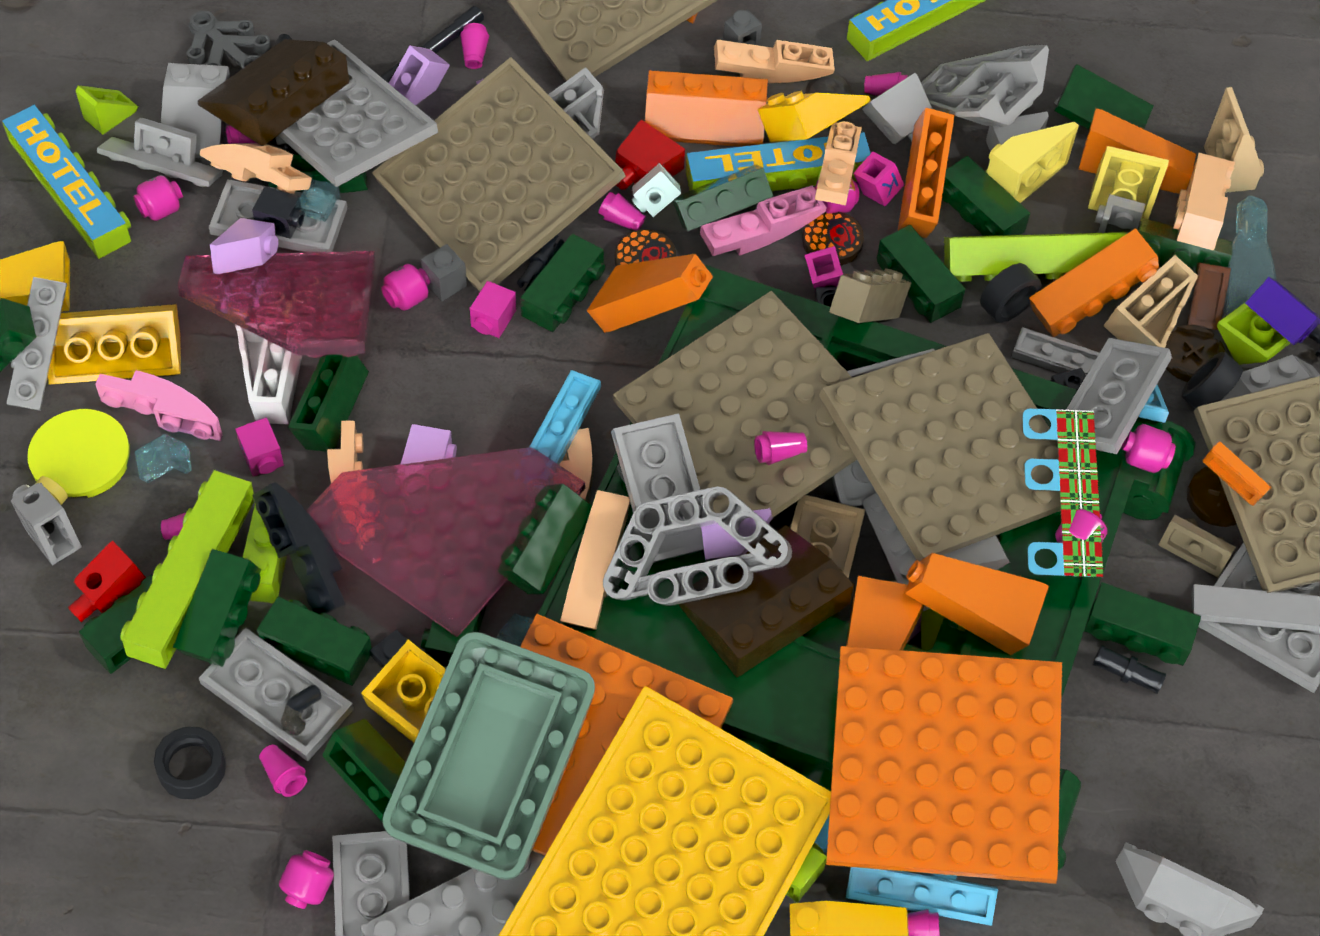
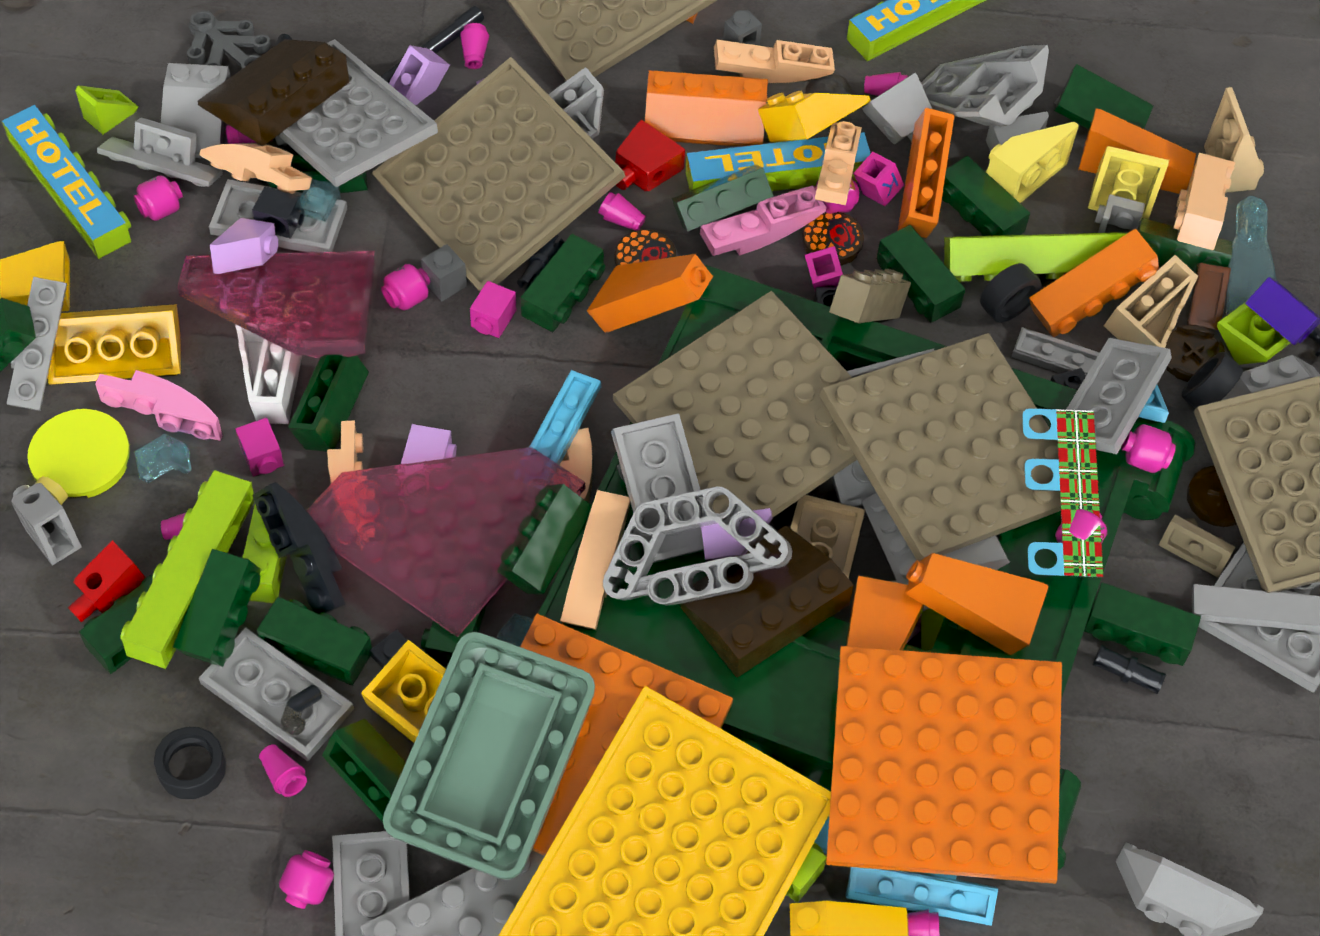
light aqua brick [632,163,681,217] -> none
dark pink cone [754,431,807,465] -> none
orange tile [1202,441,1271,506] -> none

